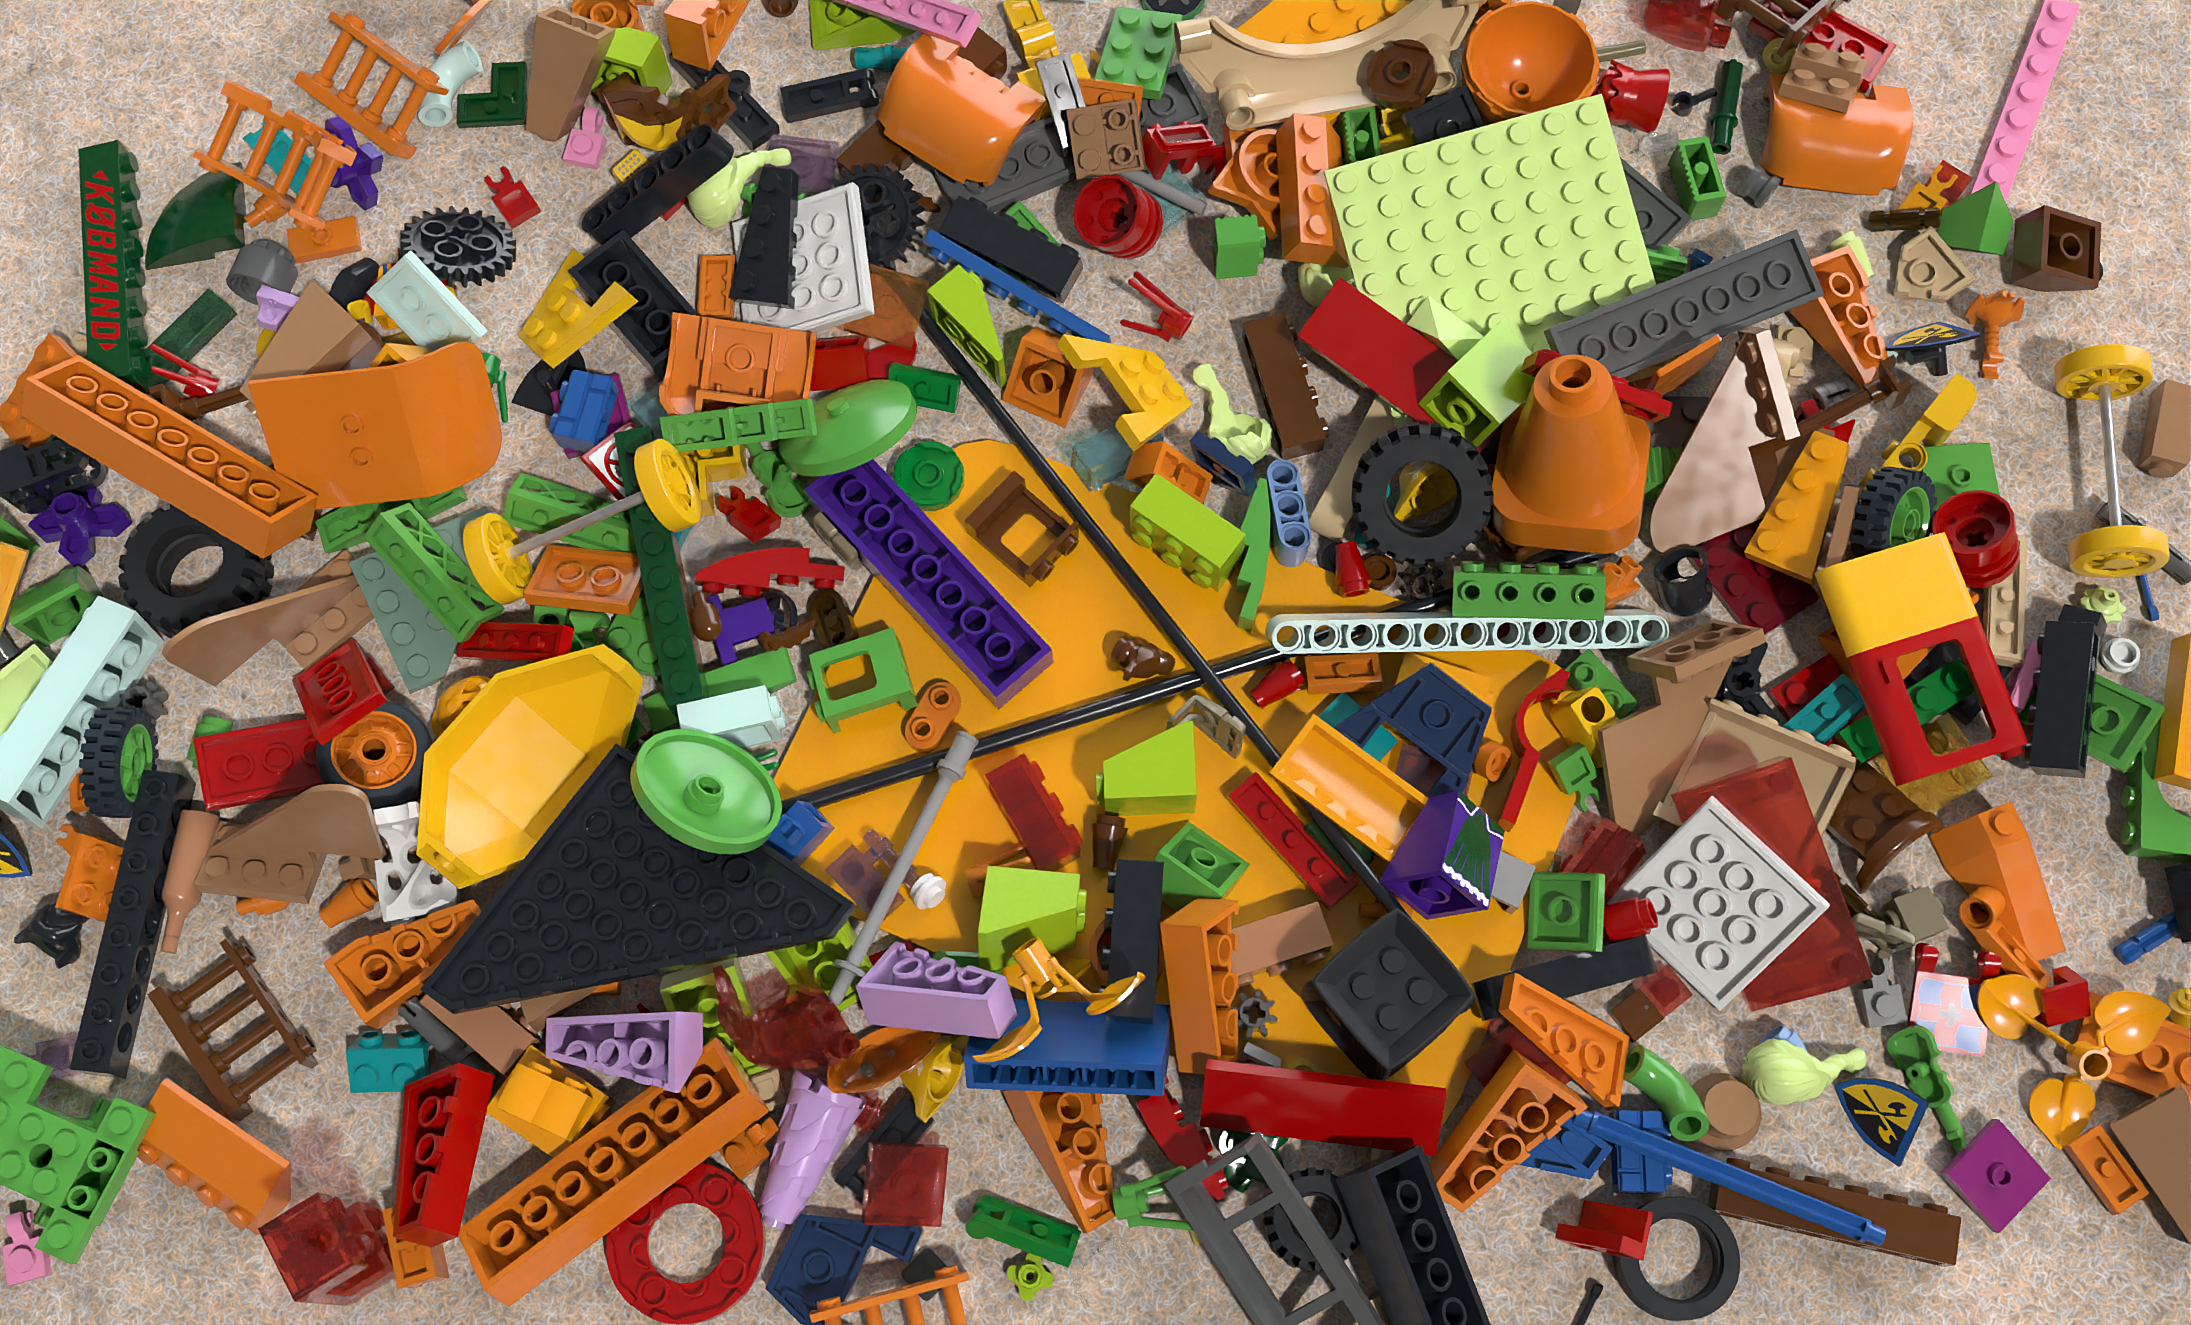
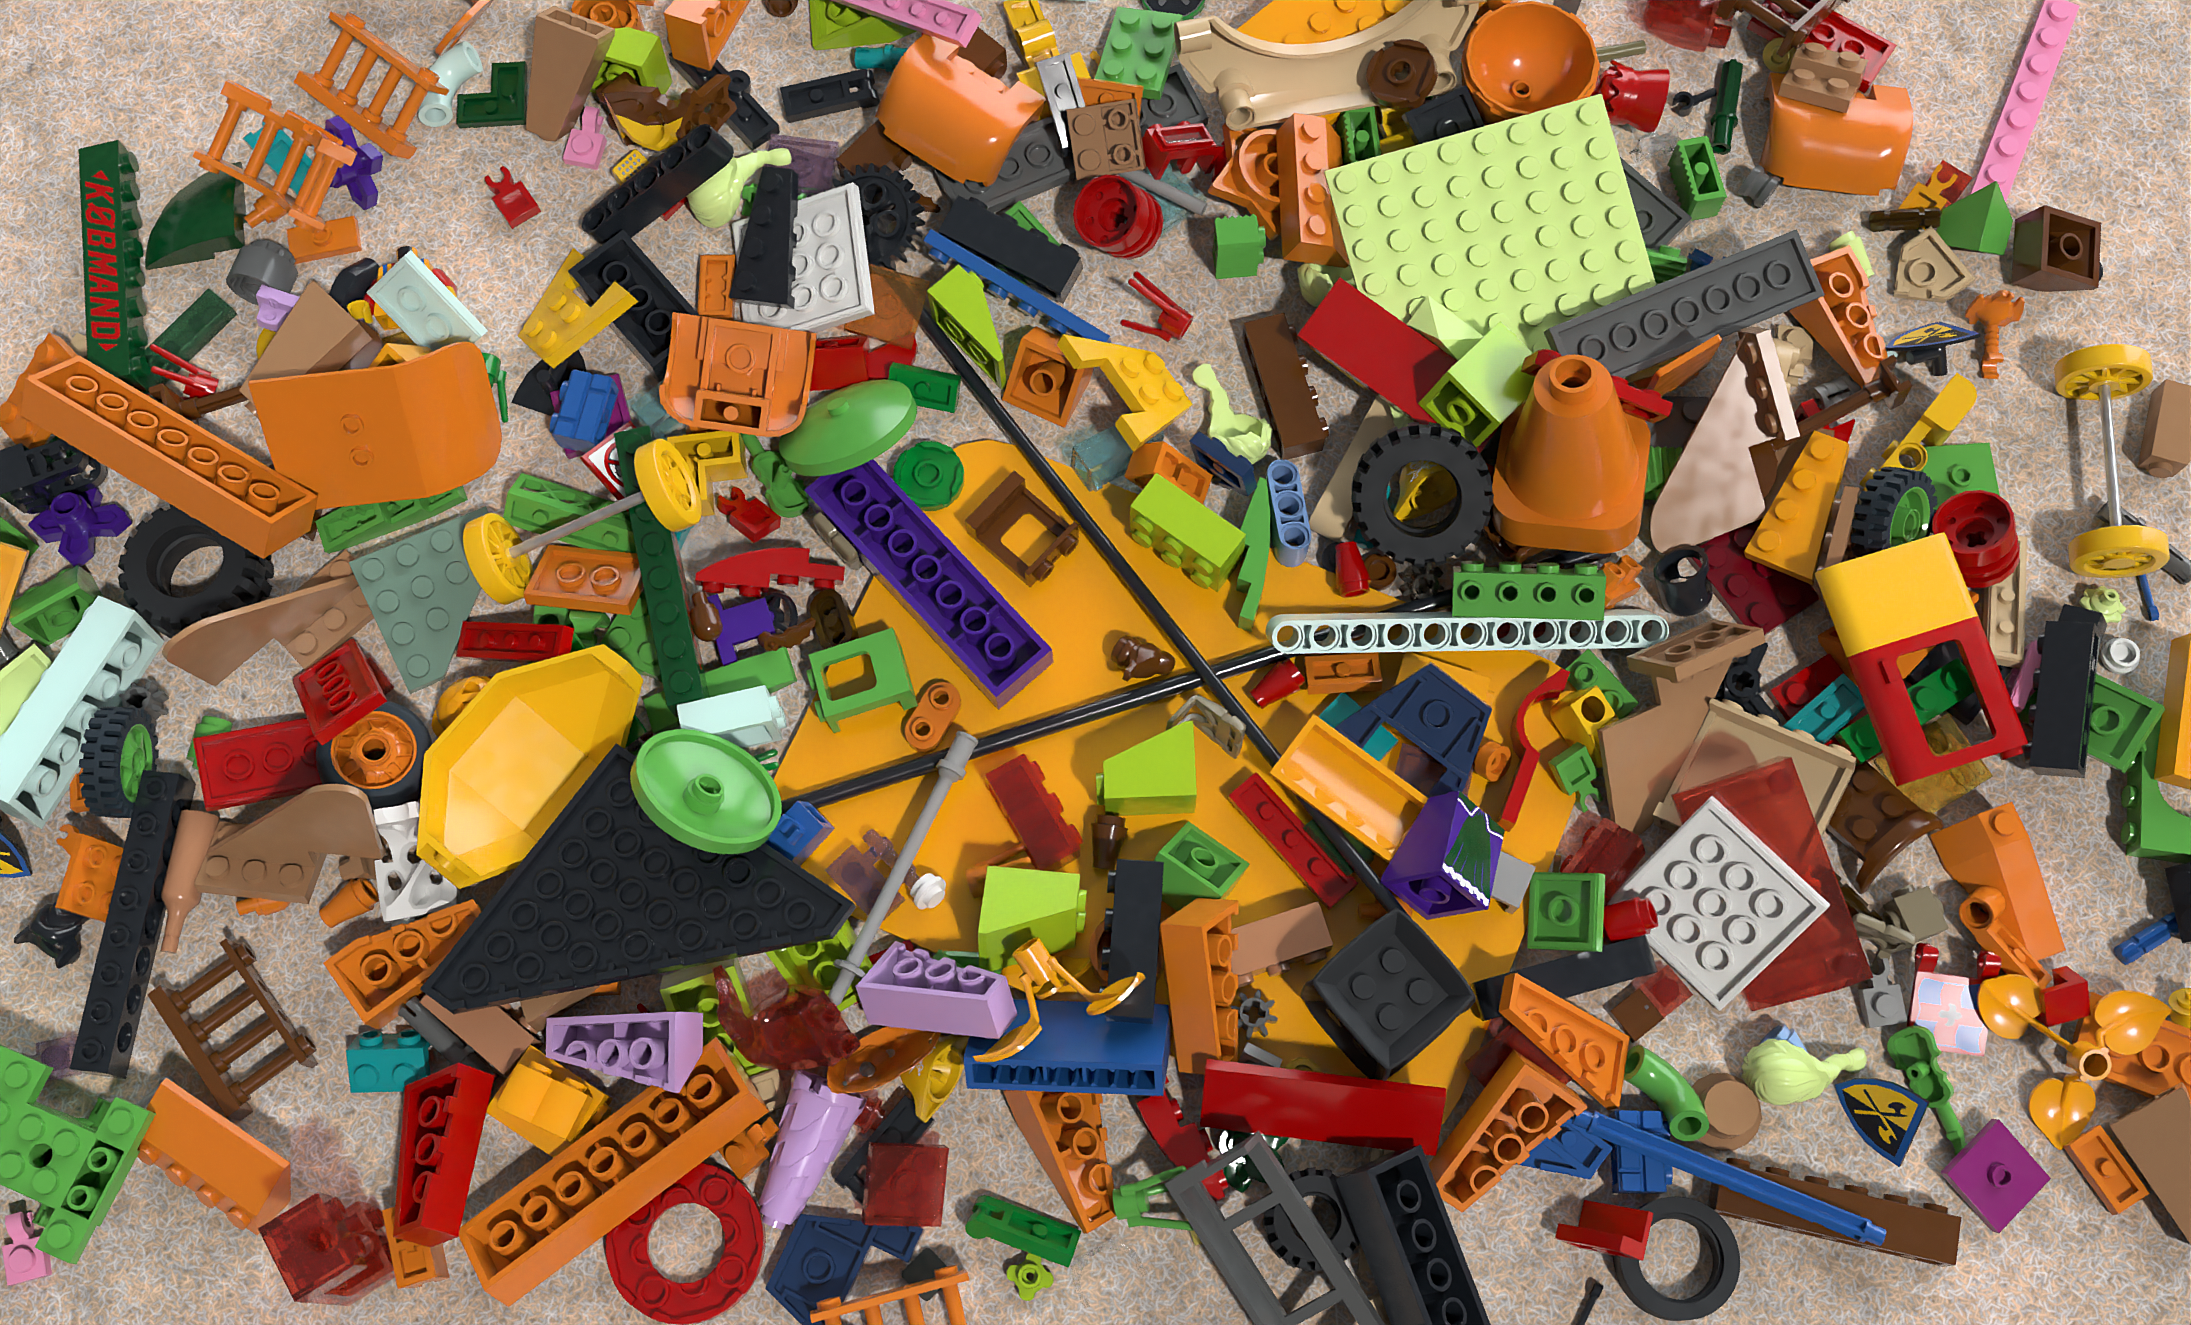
bright green fence [363,503,505,643] -> none
black gear [400,206,516,288] -> none
bright green slope [660,398,817,452] -> none

